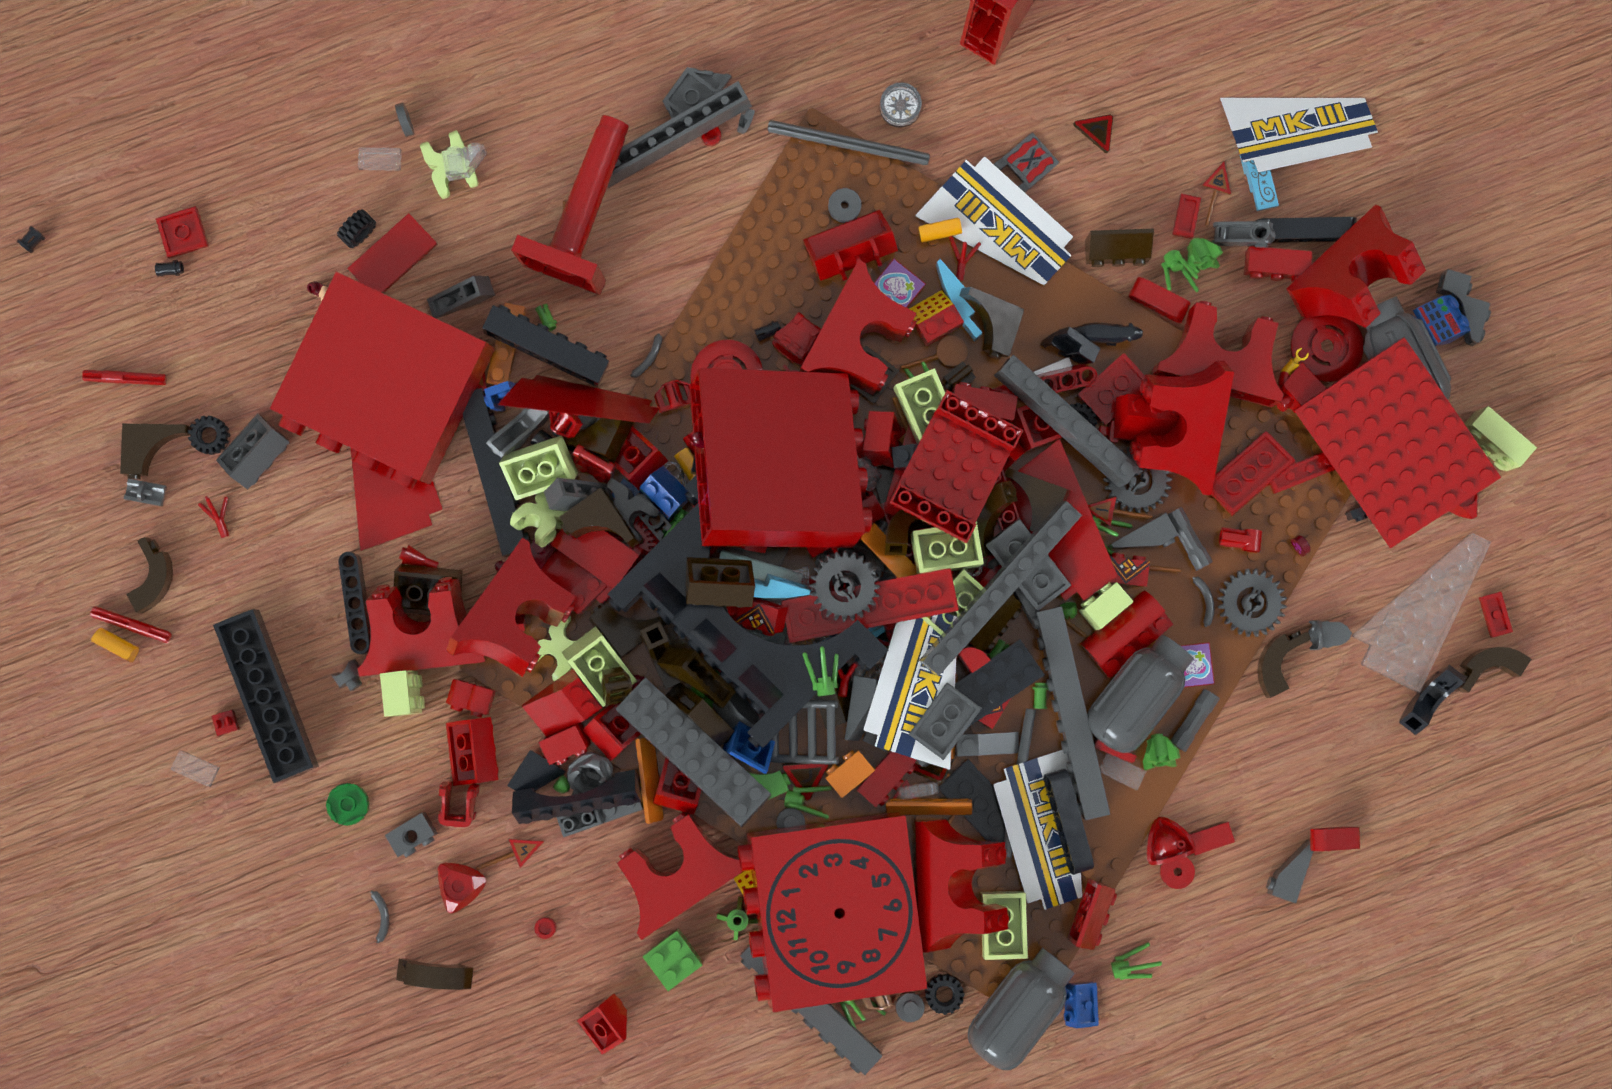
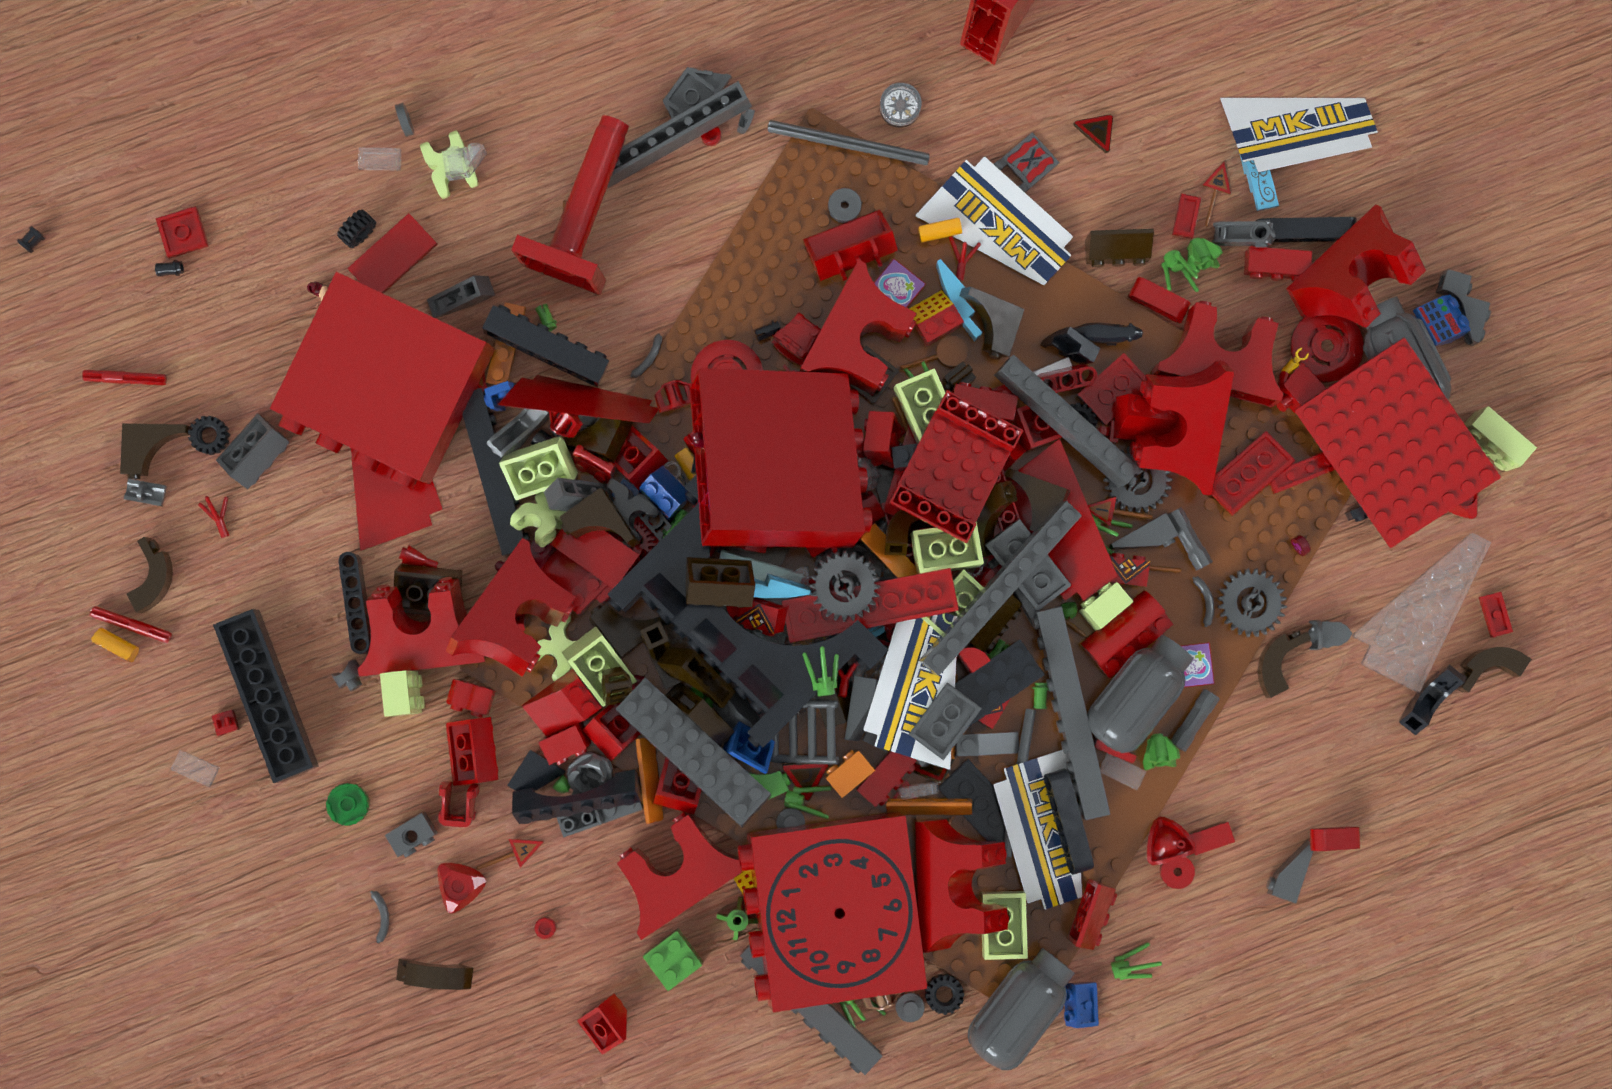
red piece [1218,527,1263,553] -> none

